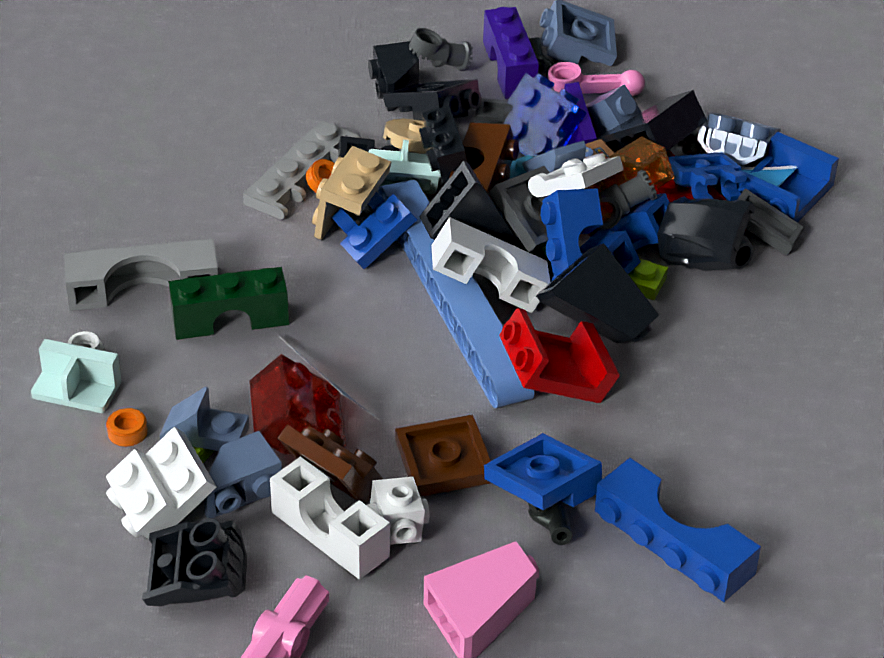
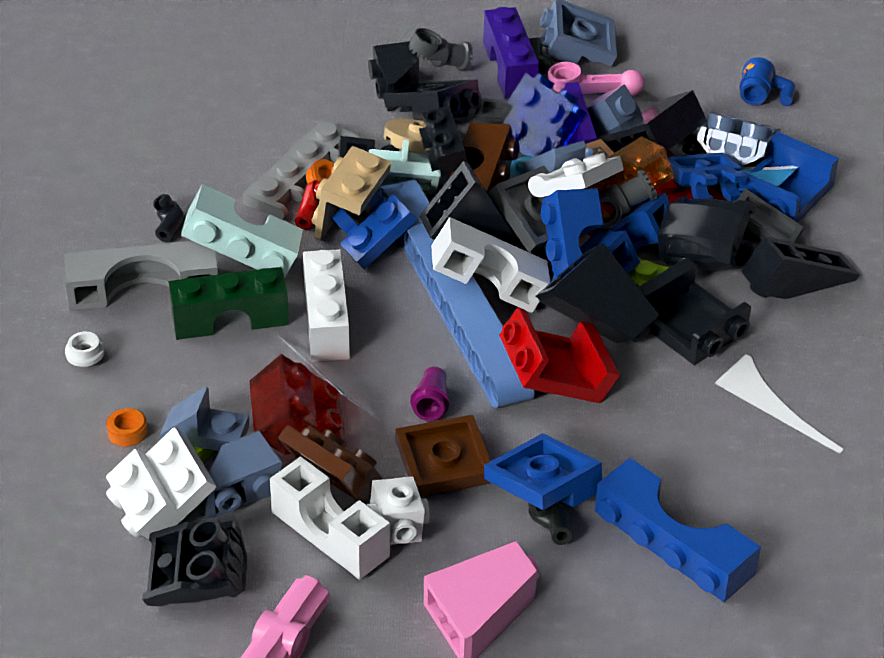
light aqua panel [31,339,122,413] -> none
none -> black arm [153,194,185,242]
none -> light aqua arch [181,184,303,277]
none -> red arm [295,180,321,230]
none -> white arch [303,249,350,362]
none -> magenta cone [410,367,449,421]
none -> black panel [638,258,751,366]
none -> white sticker [715,354,844,454]
none -> blue piece [739,57,796,106]
none -> black slope [741,237,860,299]

